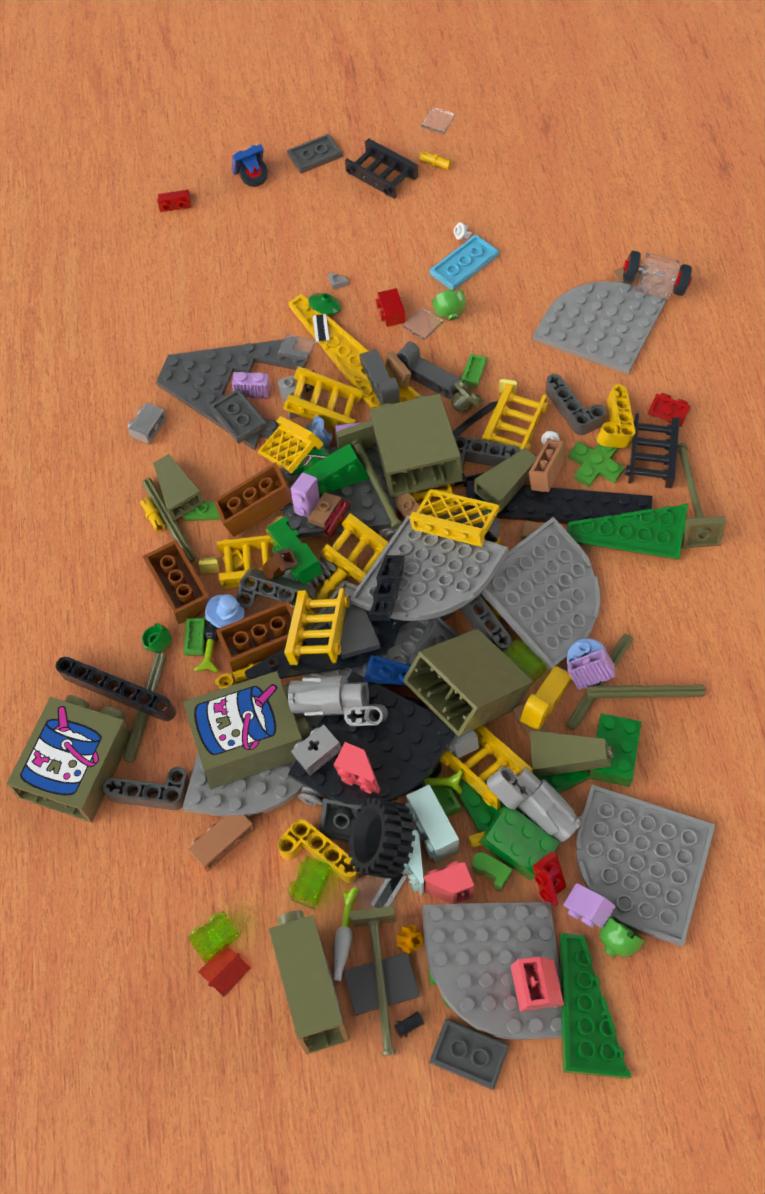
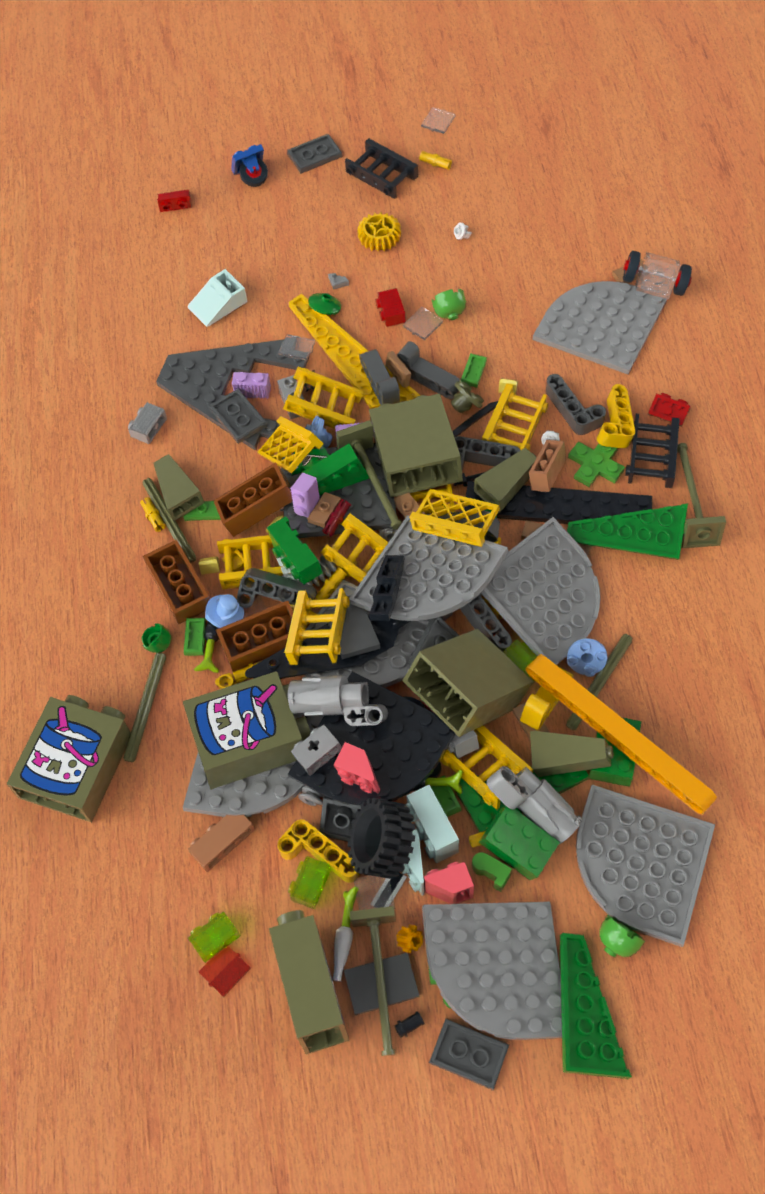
black beam [55,656,176,721] -> none
dark grey beam [103,767,189,810] -> none
reddish brown leg [263,548,298,579] -> none
sticker [313,314,329,342] -> none
blue wing [363,655,411,685] -> none
medium azure tile [429,234,499,291] -> none
coral slope [511,957,564,1012] -> none
red bracket [533,851,566,907] -> none
lavender brick [563,883,615,928] -> none
lavender brick [567,648,615,690] -> none
olive axle [586,685,706,698] -> none
none -> light aqua slope [188,269,248,327]
none -> yellow gear [357,212,401,252]
none -> light orange beam [525,654,717,815]

